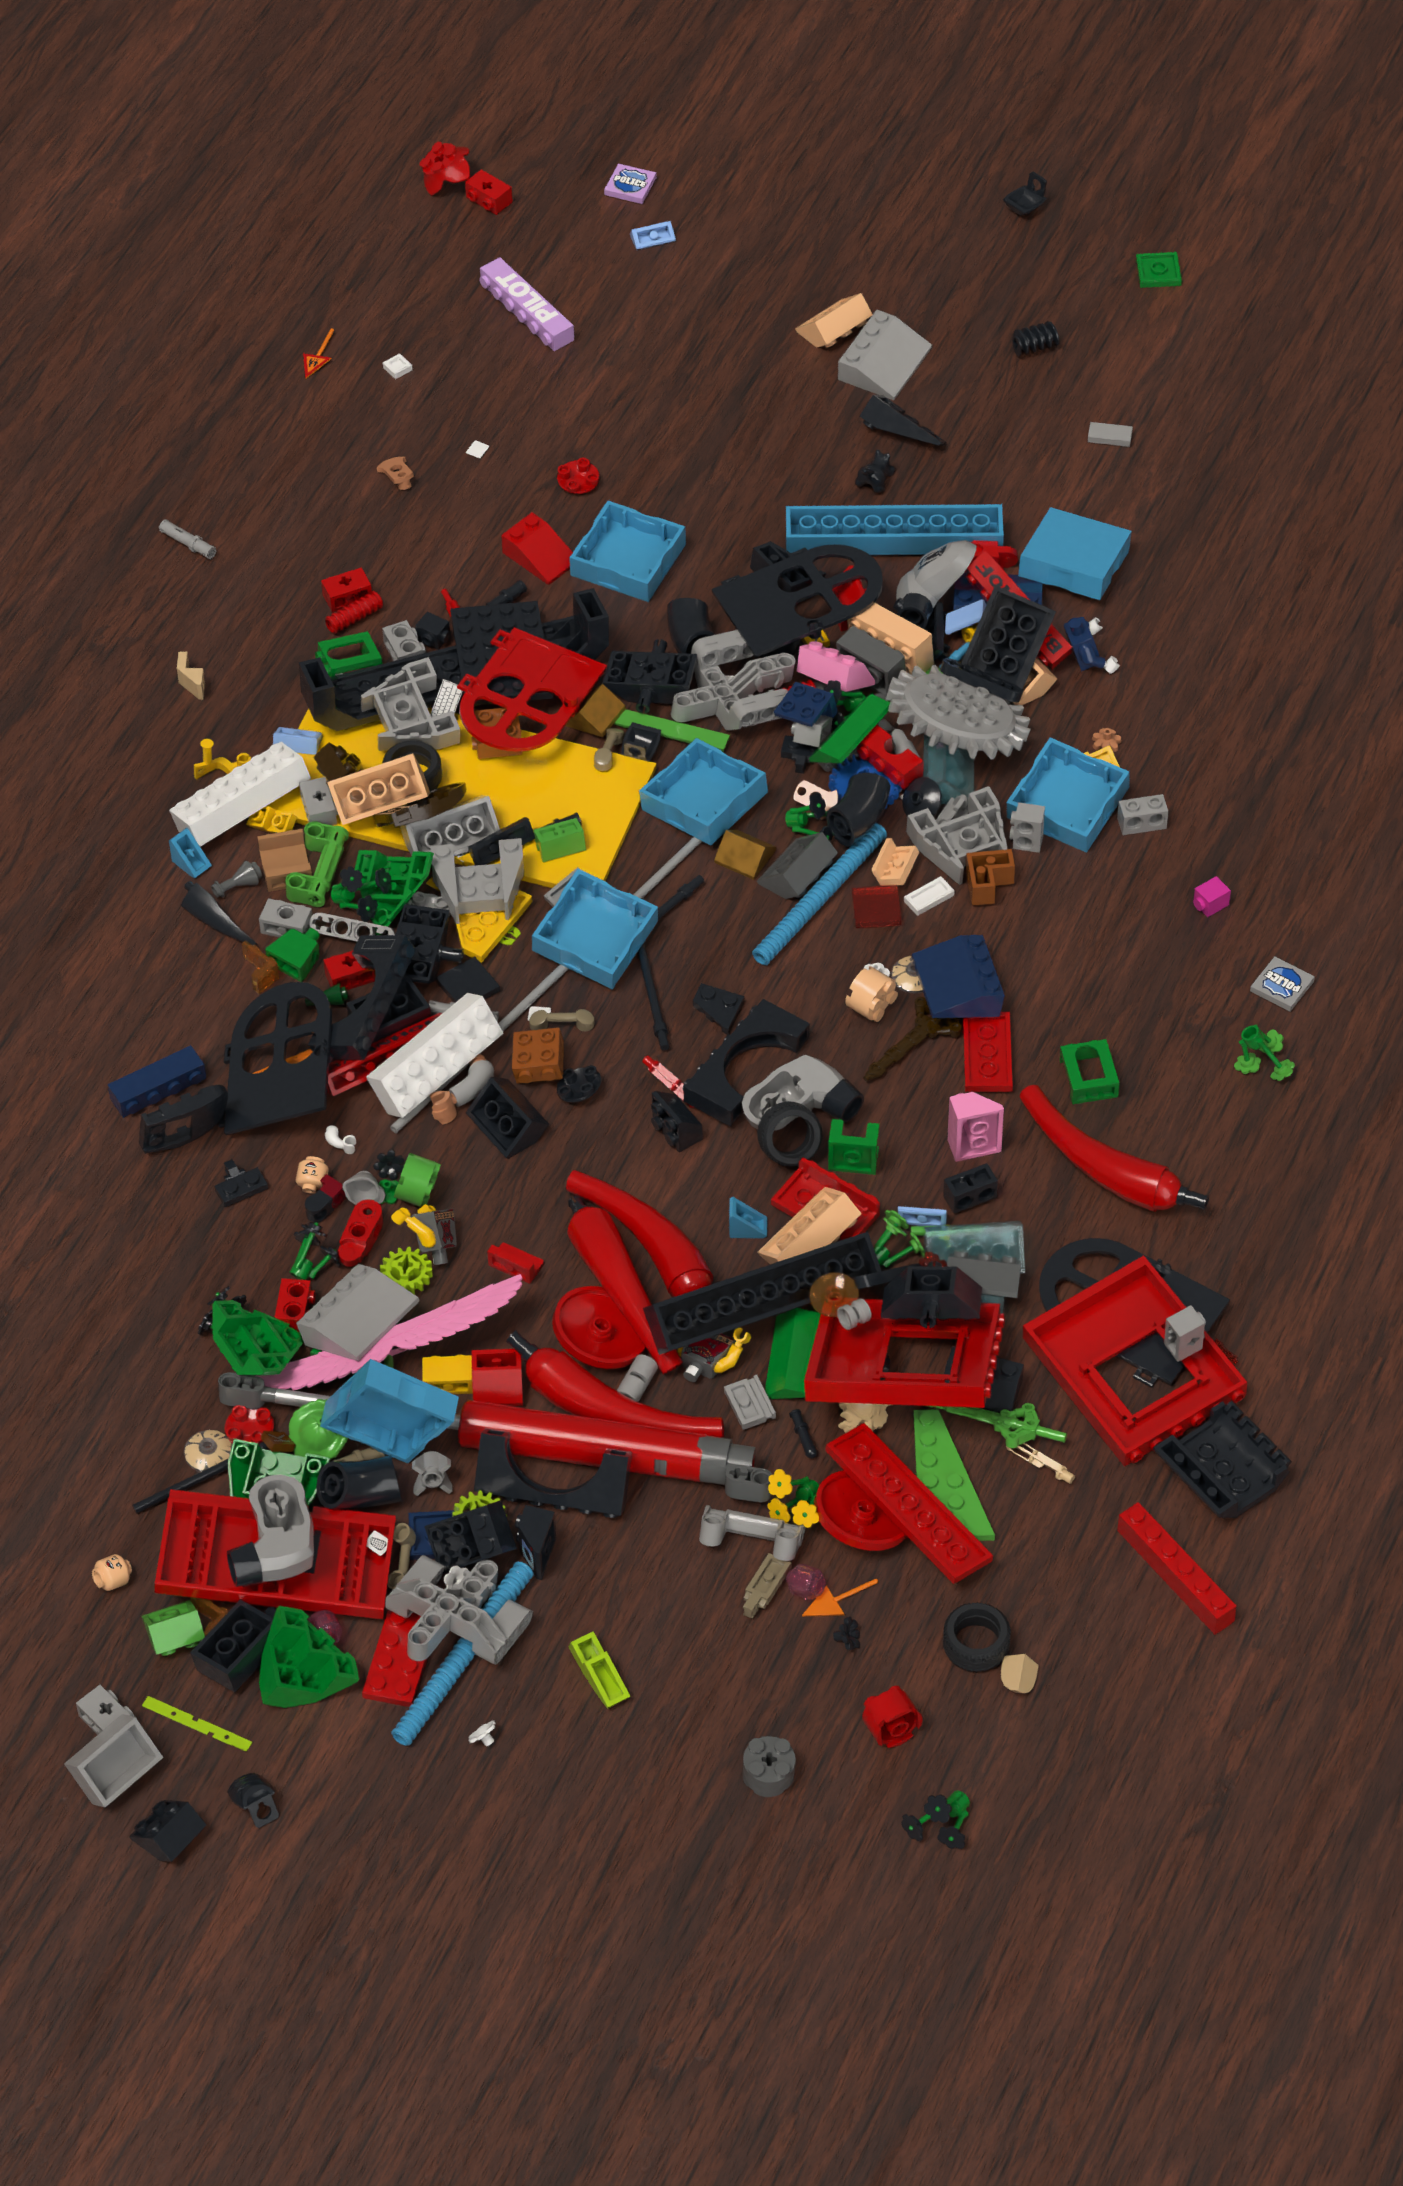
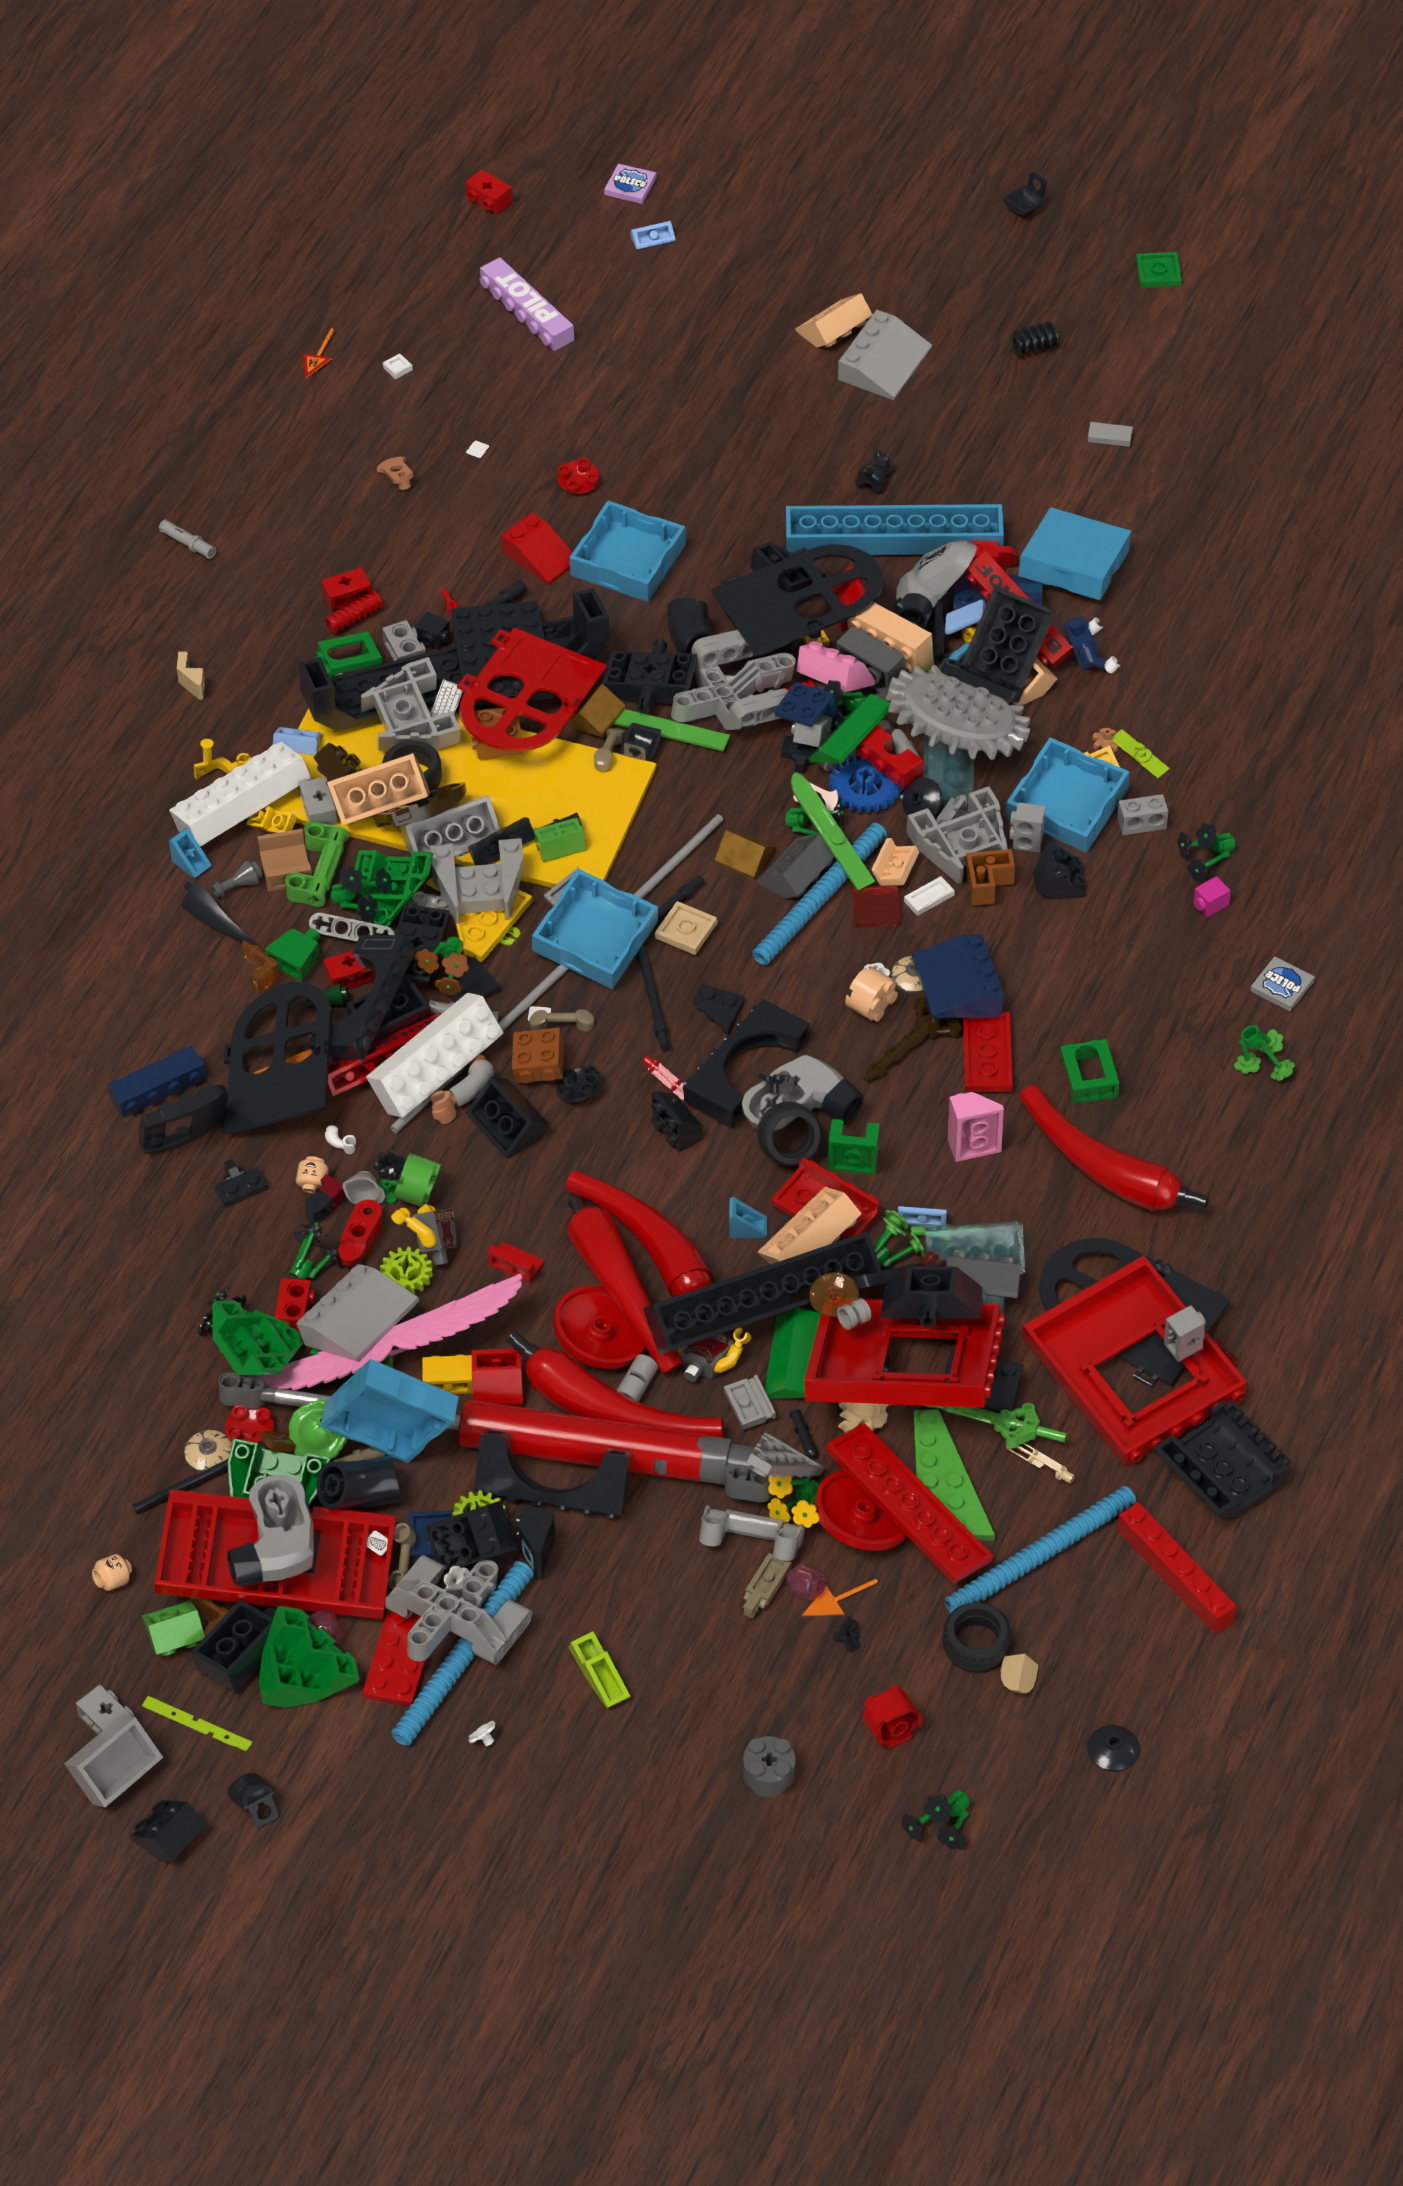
light grey brick [259,898,312,938] -> none
light grey brick [412,1451,452,1496] -> none
red brick [420,142,470,196] -> none
dark azure tile [639,738,768,845] -> none
black brick [826,772,891,846] -> none
black wedge [860,395,946,446] -> none
black brick [943,1163,998,1214] -> none
none -> dark orange plant [415,937,469,995]
none -> tan plate [655,901,717,955]
none -> light grey wing [747,1431,826,1478]
none -> black plant [759,1074,790,1094]
none -> bright green piece [791,772,875,891]
none -> dark azure piece [945,1486,1136,1613]
none -> black slope [1033,842,1087,900]
none -> black dish [1087,1725,1139,1772]
none -> lime piece [1112,729,1170,778]
none -> black plant [1177,823,1235,883]

